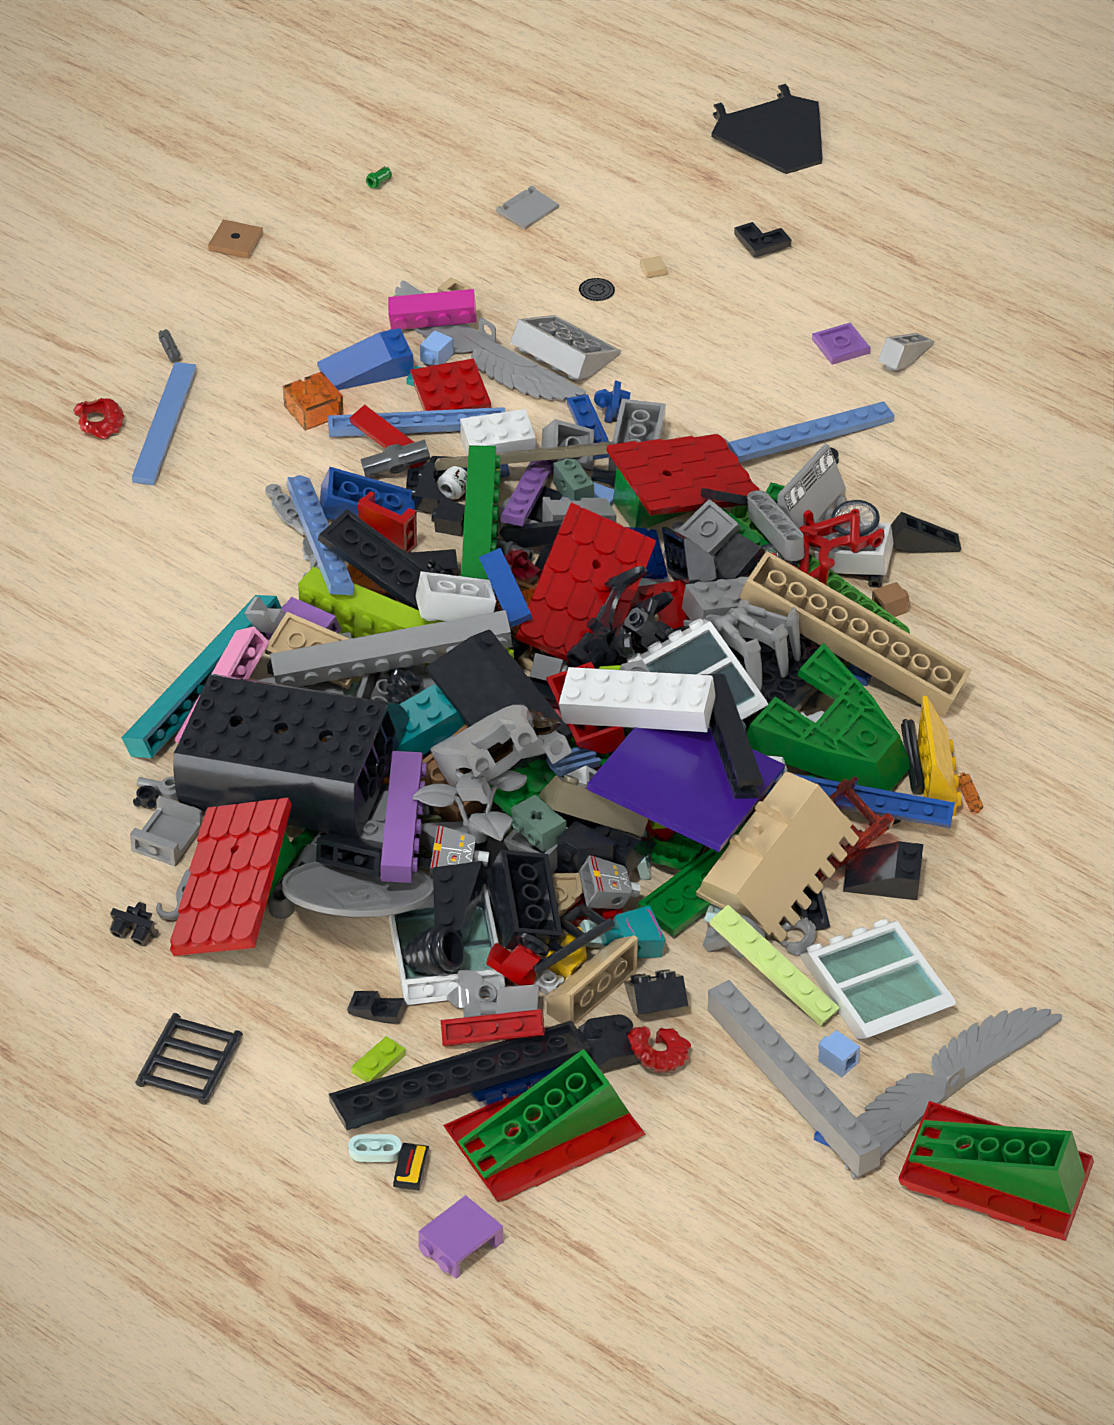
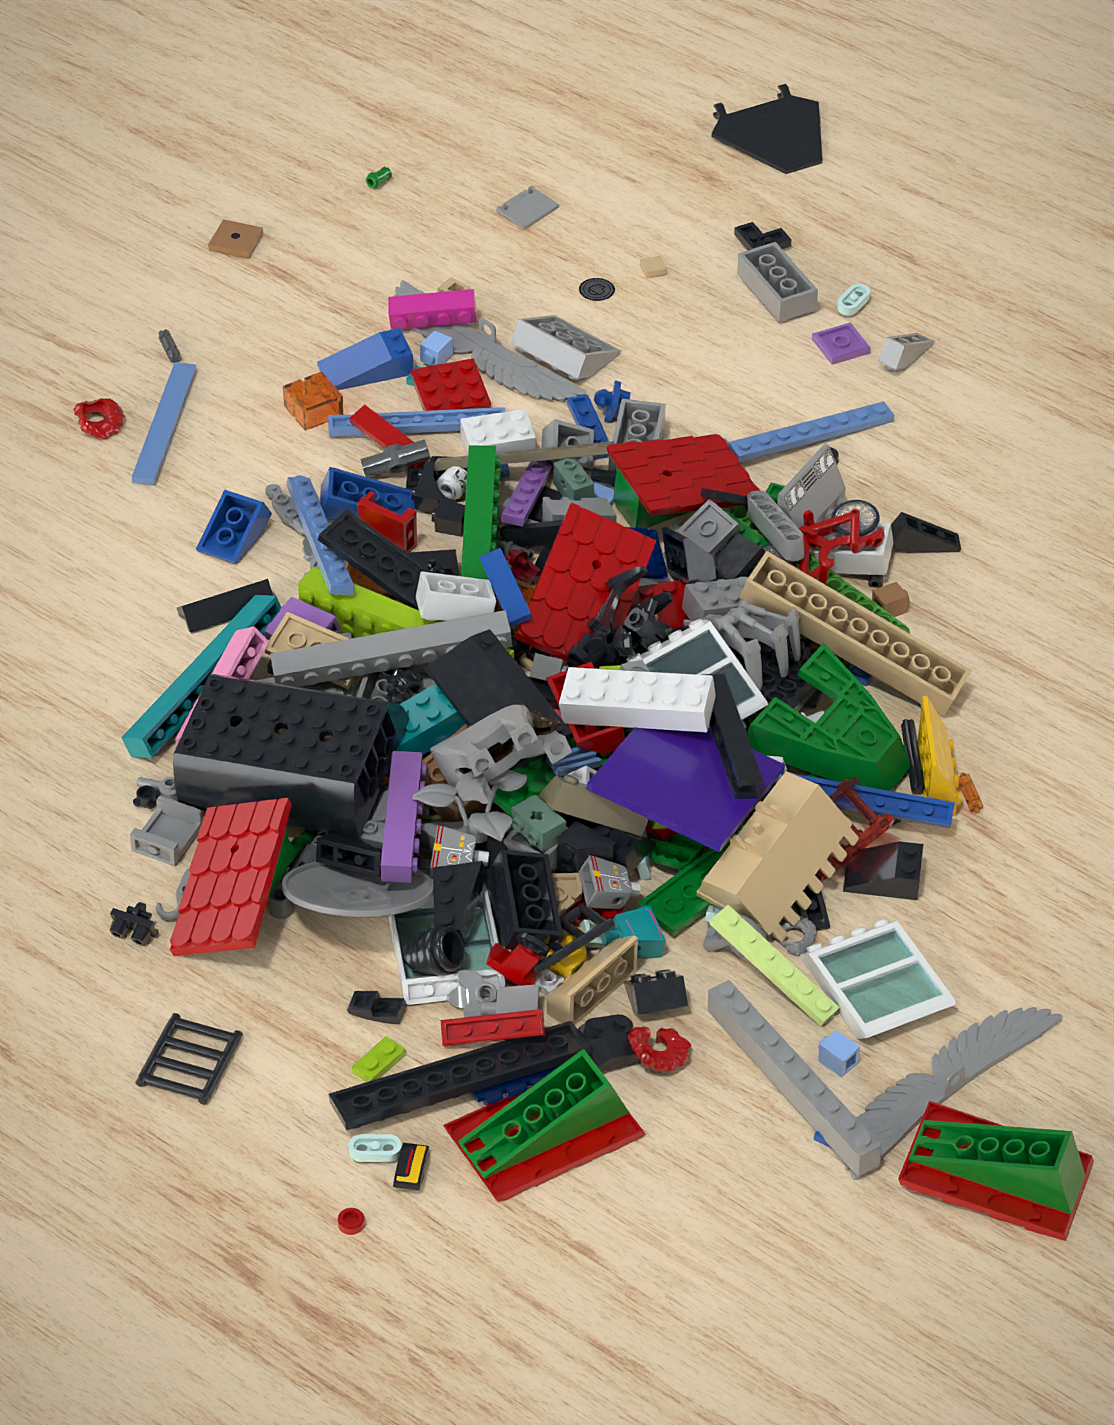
light grey panel [244,597,285,633] -> none
medium lavender panel [418,1195,503,1279] -> none
none -> black panel [177,579,273,633]
none -> blue slope [196,489,272,564]
none -> red tile [337,1208,365,1235]
none -> light grey brick [737,242,818,322]
none -> light aqua plate [837,284,870,316]

